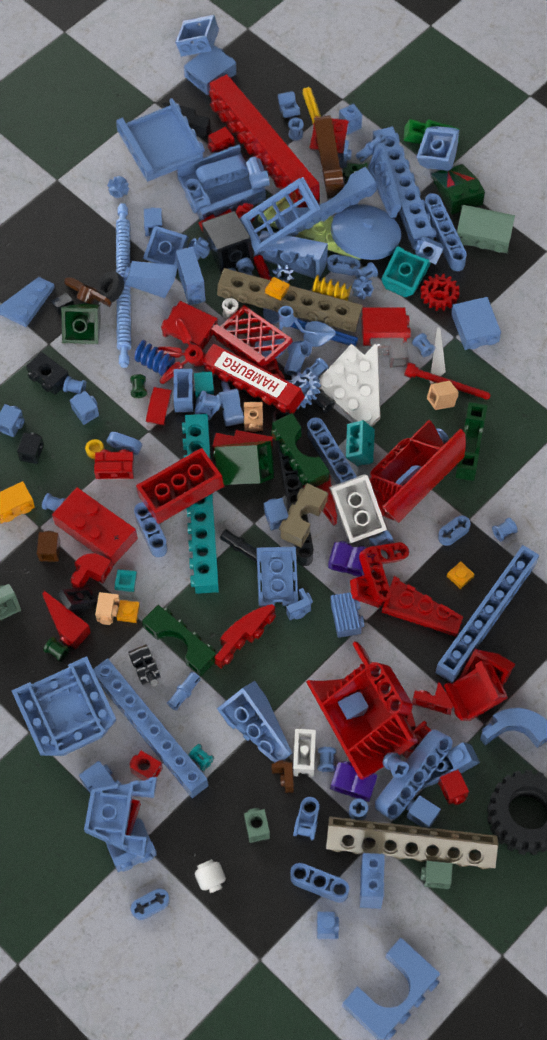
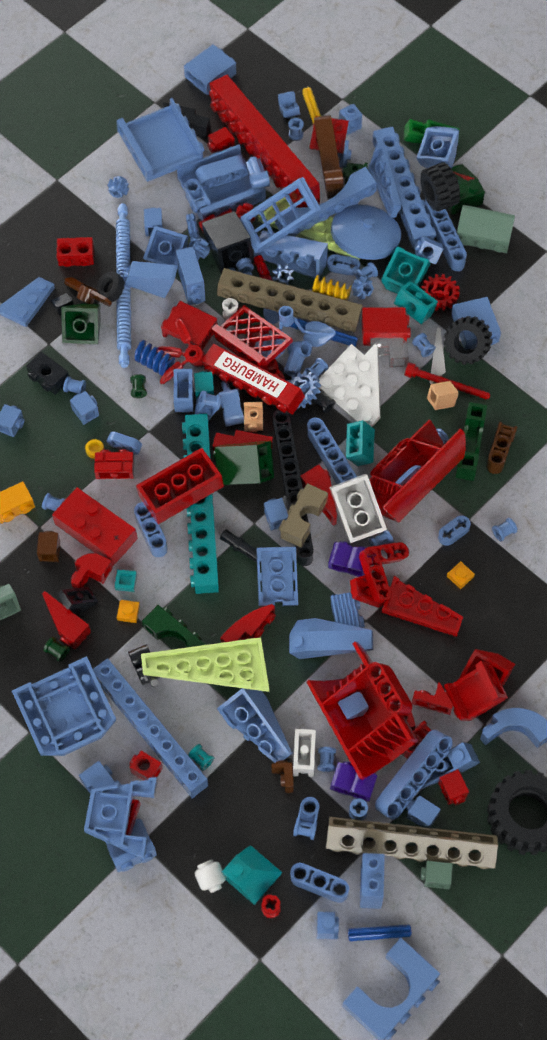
black brick [17,433,44,464] -> none
light nougat brick [95,592,120,625] -> none
medium blue beam [131,889,170,920] -> none
red slope [145,387,172,426] -> none
medium blue pin [167,672,201,711] -> none
medium blue window [176,15,219,57] -> none
sand green brick [244,808,270,843] -> none
light orange plate [265,277,290,301] -> none
dark green arch [271,413,330,487] -> none
medium blue bracket [286,588,313,620] -> none
medium blue pin [356,134,388,162] -> none
medium blue bush [383,752,409,778] -> none
medium blue brick [435,545,539,683] -> none
none -> red brick [57,237,94,267]
none -> yellowish green wing [141,637,269,692]
none -> medium blue axle [186,213,200,240]
none -> teal slope [222,845,282,905]
none -> red bush [261,895,281,918]
none -> medium blue wedge [289,618,373,659]
none -> blue axle [348,924,412,941]
none -> teal brick [393,281,438,324]
none -> black tyre [420,162,460,212]
none -> black tyre [443,316,493,365]
none -> reddish brown piece [486,421,518,474]

